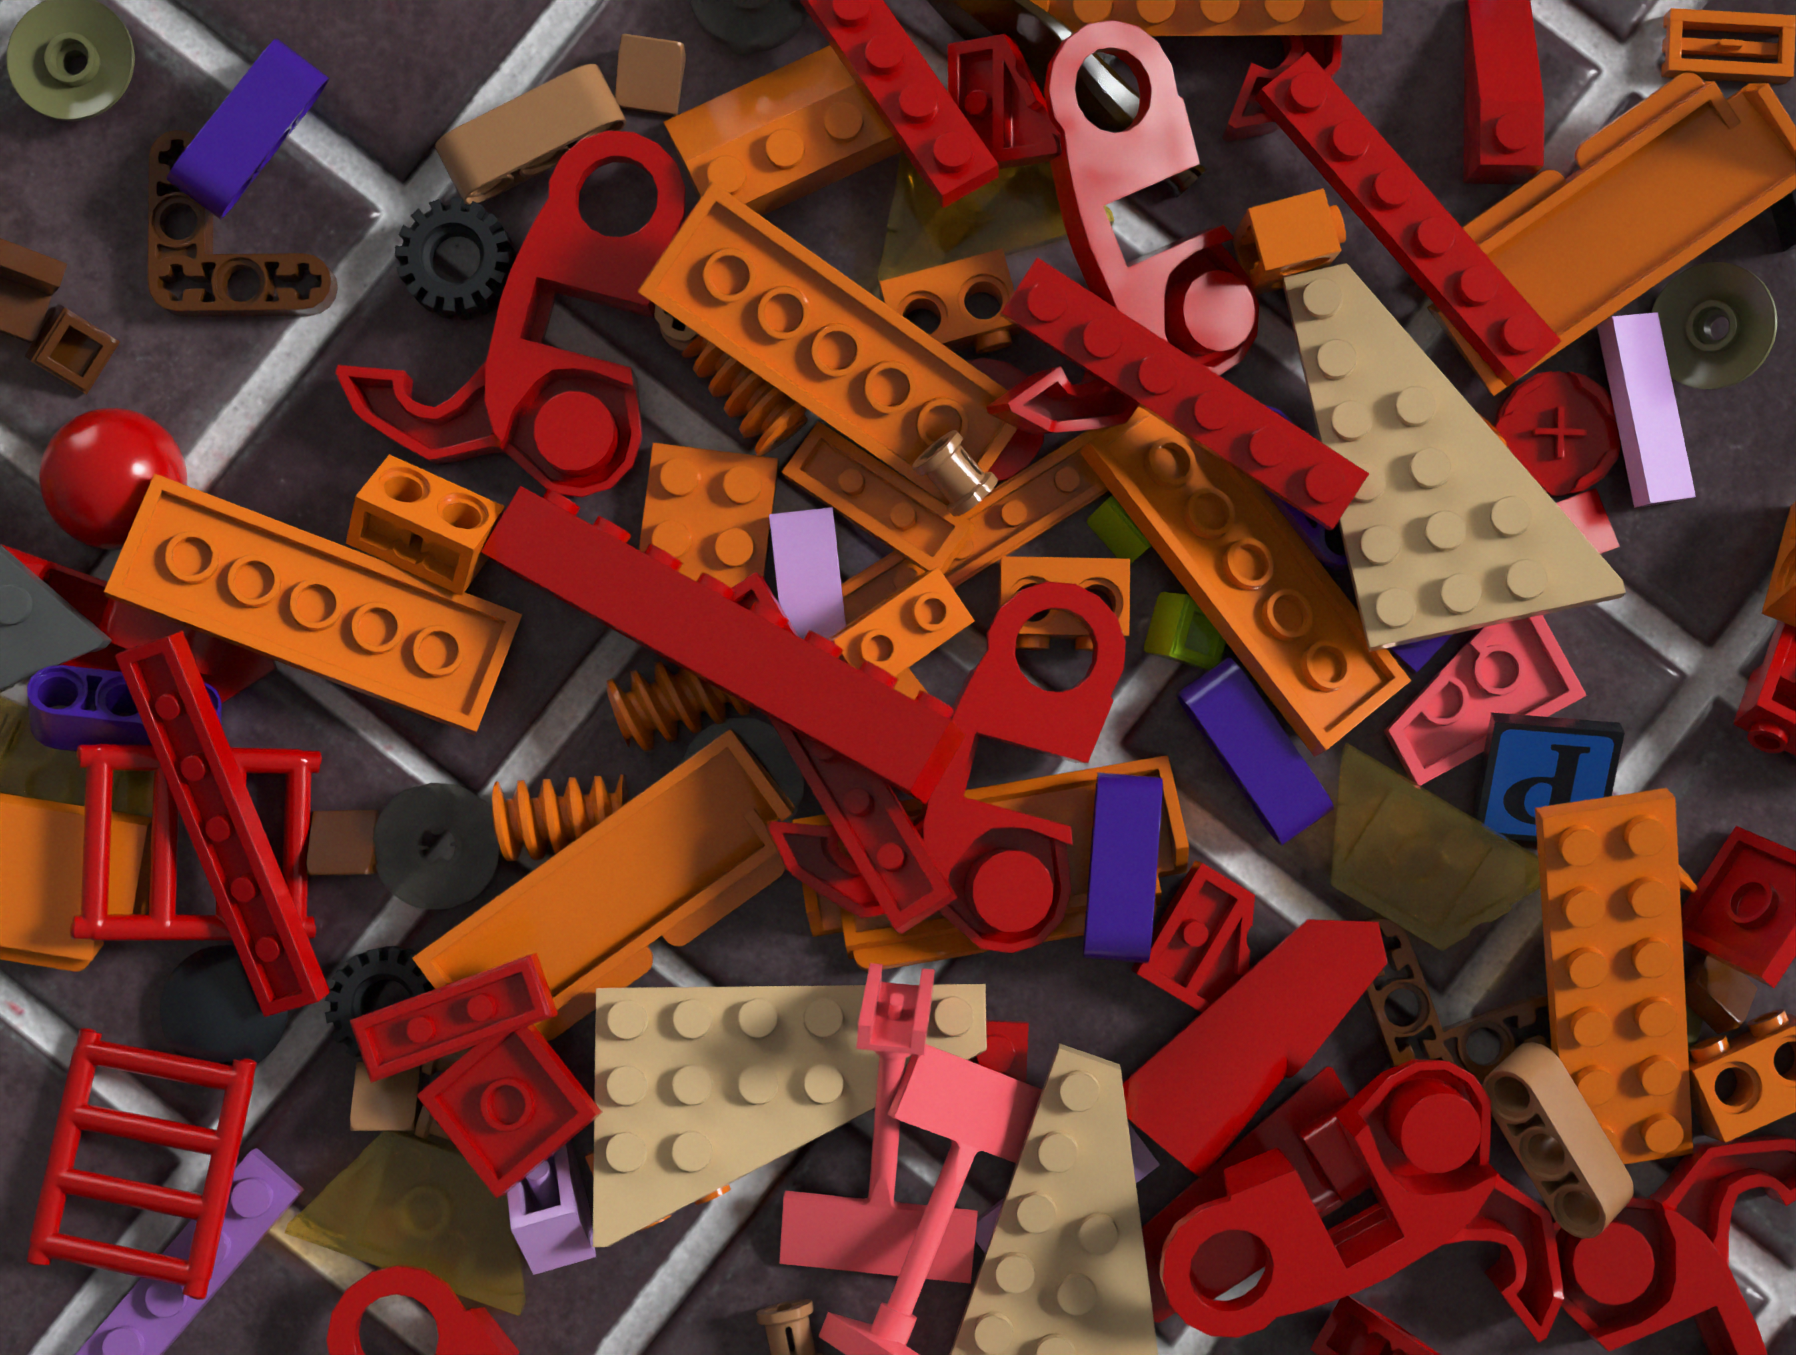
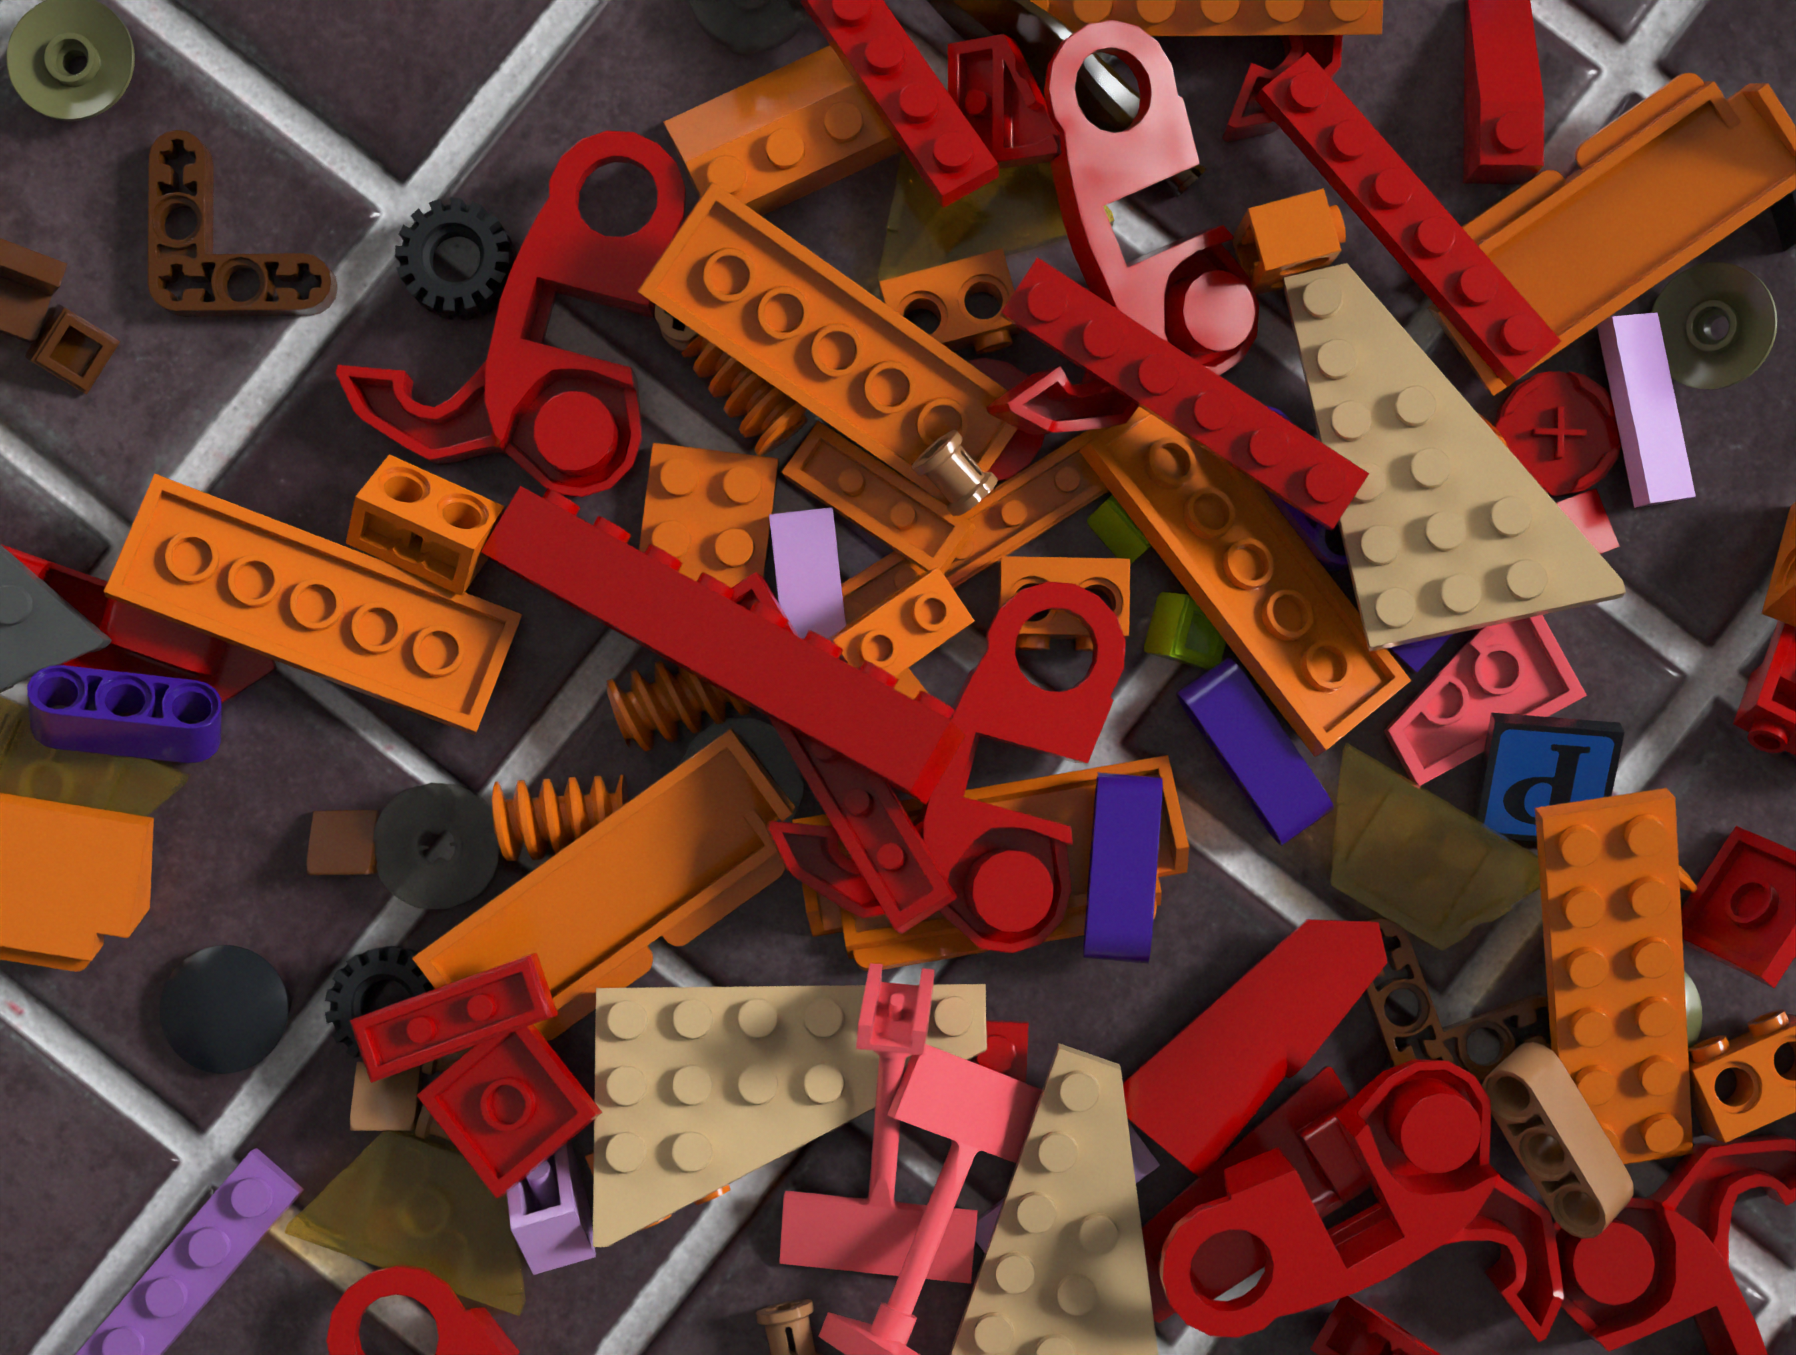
red bar [26,1028,257,1300] -> none
red piece [39,408,188,550] -> none
red bar [70,744,322,941] -> none
red plate [115,630,330,1017] -> none
dark purple beam [166,38,329,220] -> none
medium nougat beam [435,64,627,205] -> none
medium nougat slope [615,34,686,116] -> none
red wing [1131,860,1255,1013] -> none
orange tile [1661,8,1796,84] -> none
reddish brown slope [1684,953,1758,1034] -> none

